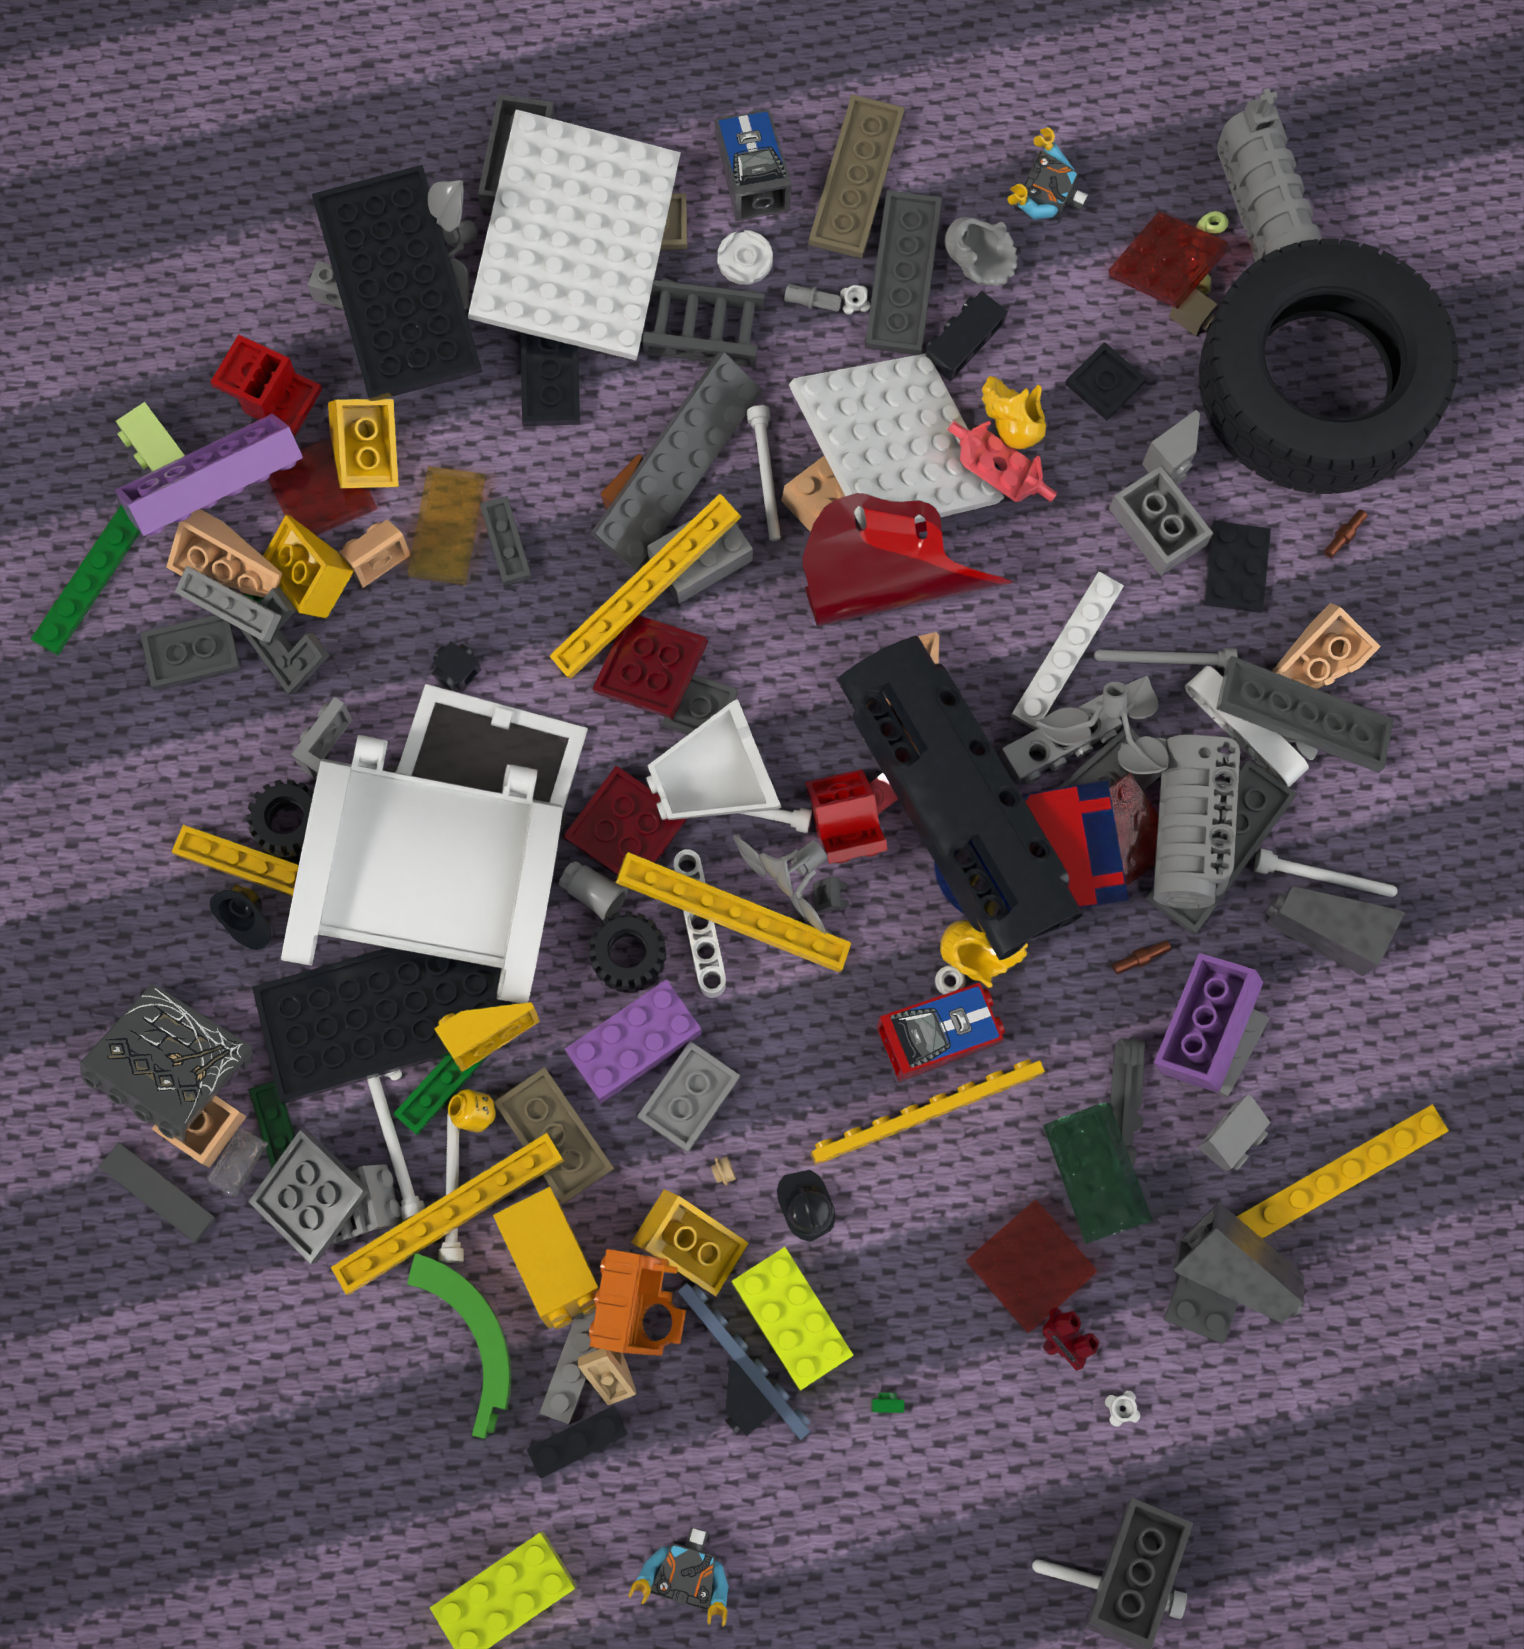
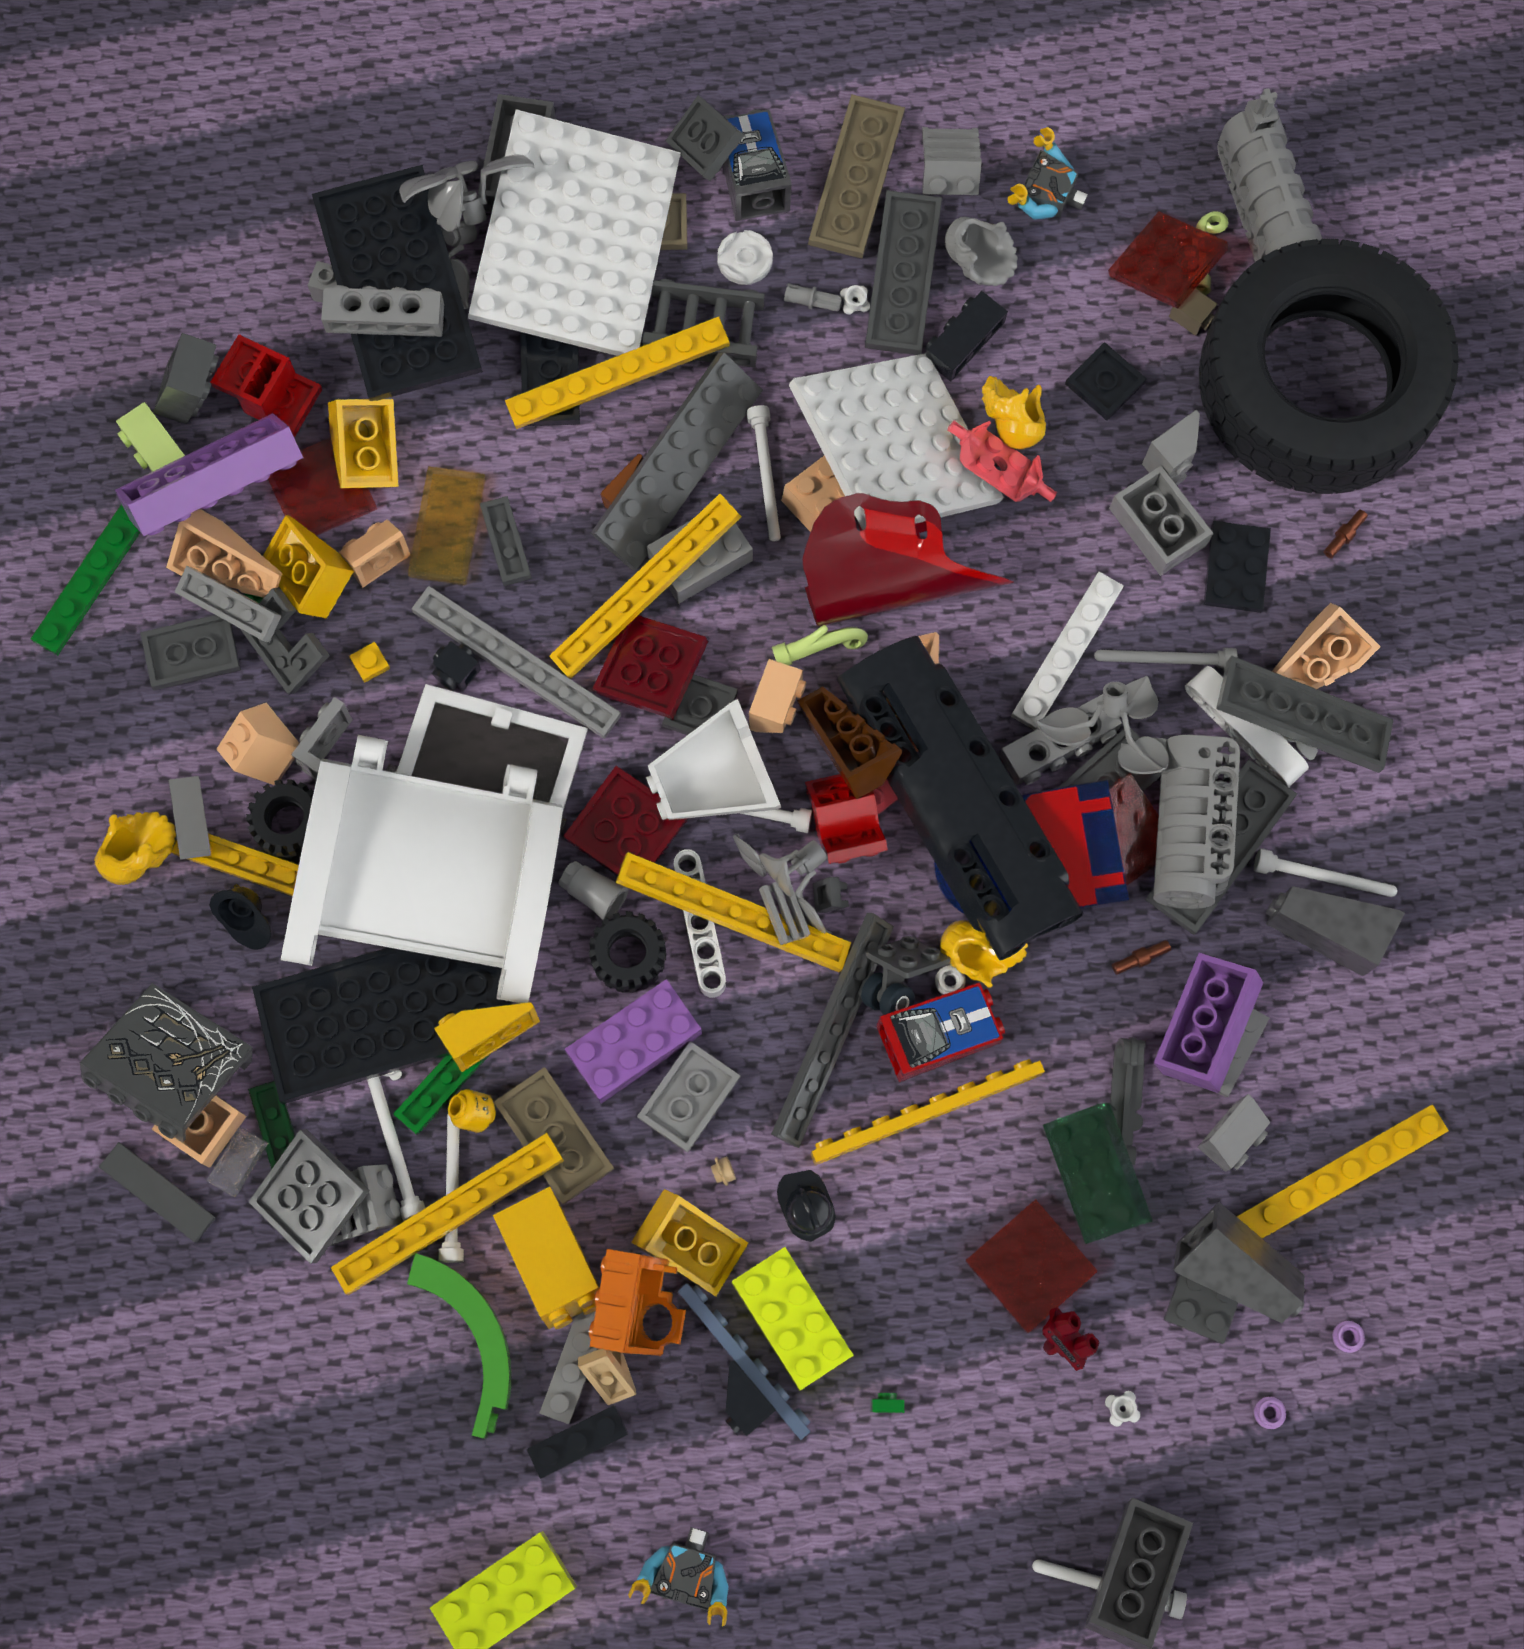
none -> yellow hair [95,812,176,885]
none -> dark grey brick [153,333,219,424]
none -> light grey tile [169,776,211,859]
none -> light nougat slope [217,703,299,785]
none -> light grey brick [321,285,444,337]
none -> yellow plate [349,642,390,683]
none -> light grey plant [399,154,535,225]
none -> light grey plate [411,586,621,739]
none -> yellow plate [505,316,730,430]
none -> dark grey plate [665,95,744,181]
none -> light nougat slope [749,659,806,733]
none -> light grey tile [759,882,811,945]
none -> dark grey tile [771,913,894,1148]
none -> yellowish green plant [772,625,868,665]
none -> reddish brown wedge [797,686,902,800]
none -> dark grey plate [861,936,950,1015]
none -> light grey plate [922,127,982,195]
none -> lavender plate [1254,1397,1286,1429]
none -> lavender plate [1332,1321,1365,1353]

